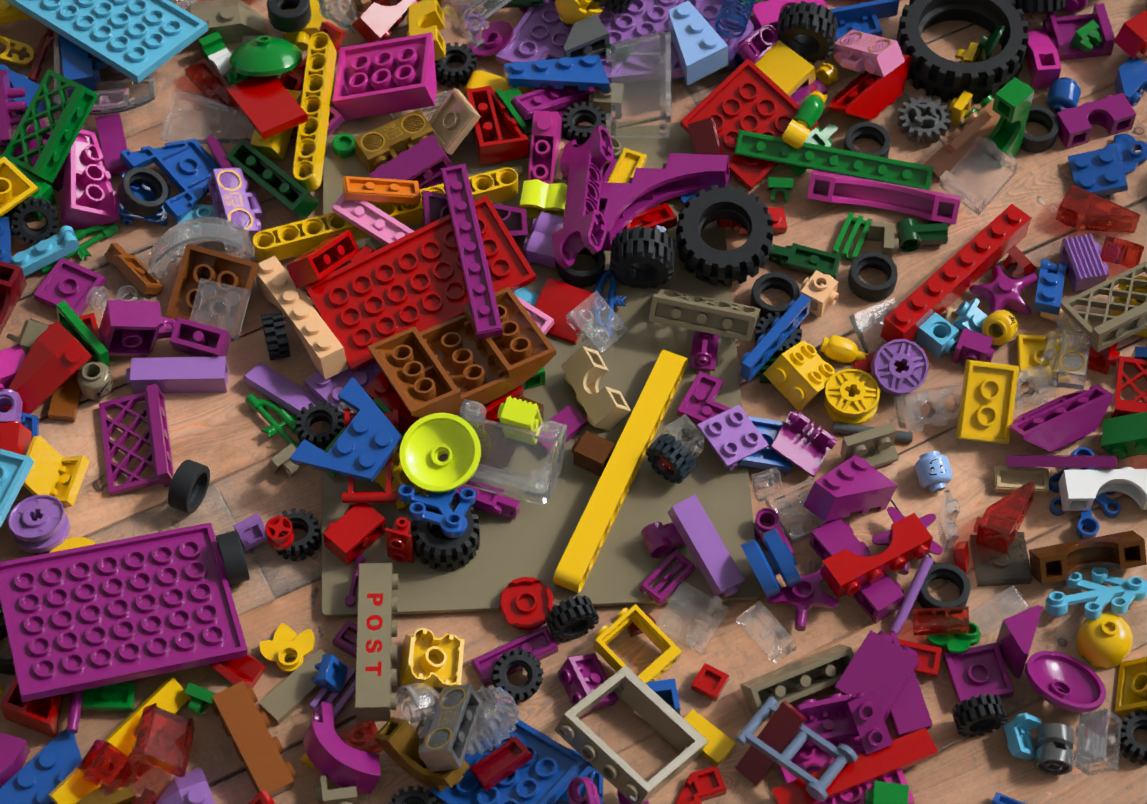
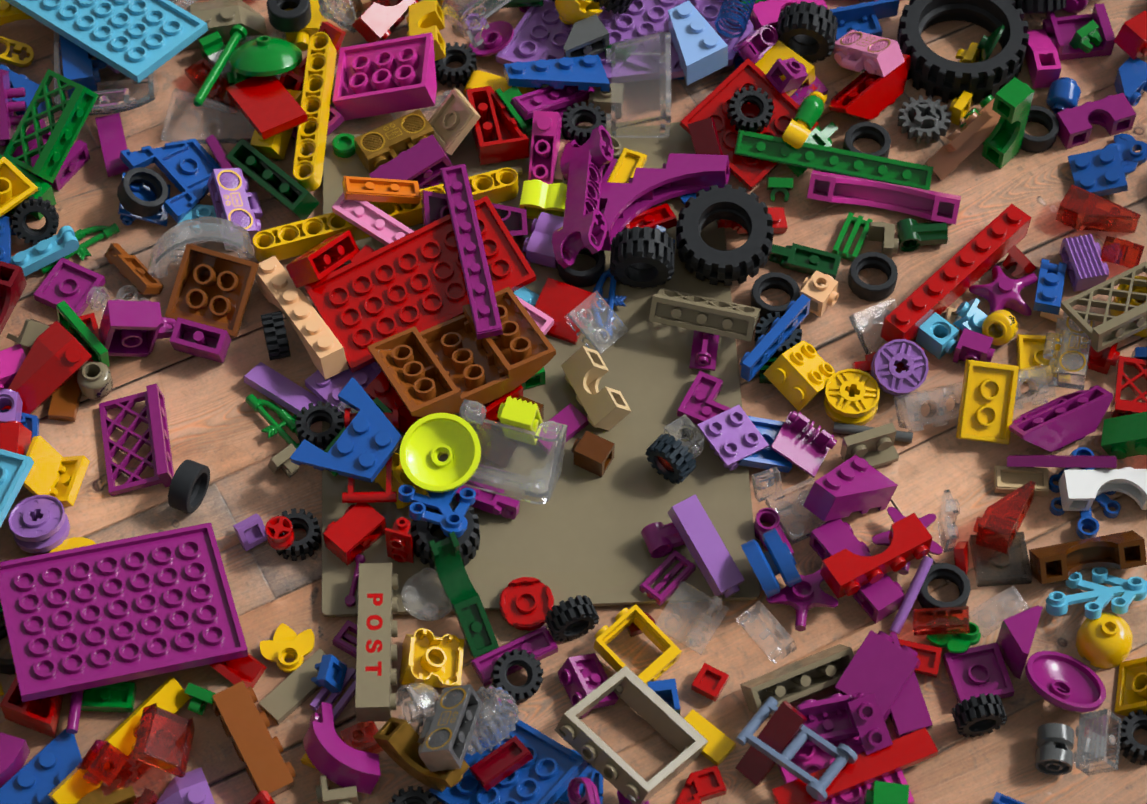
dark red piece [28,27,55,83] -> none
dark pink wedge [61,129,119,229] -> none
medium lavender brick [126,356,228,394] -> none
clear plate [189,278,251,340] -> none
black tyre [216,530,250,585] -> none
yellow beam [553,350,688,593] -> none
yellow plate [816,63,838,86] -> none
yellow plant [820,335,868,363] -> none
light blue head [915,451,953,492] -> none
clear panel [940,135,1017,215] -> none
medium azure bracket [1003,713,1042,761] -> none
none -> green bar [193,25,248,107]
none -> clear dish [401,568,453,621]
none -> dark green piece [428,531,499,658]
none -> black tyre [727,86,774,133]
none -> magenta brick [766,57,808,94]

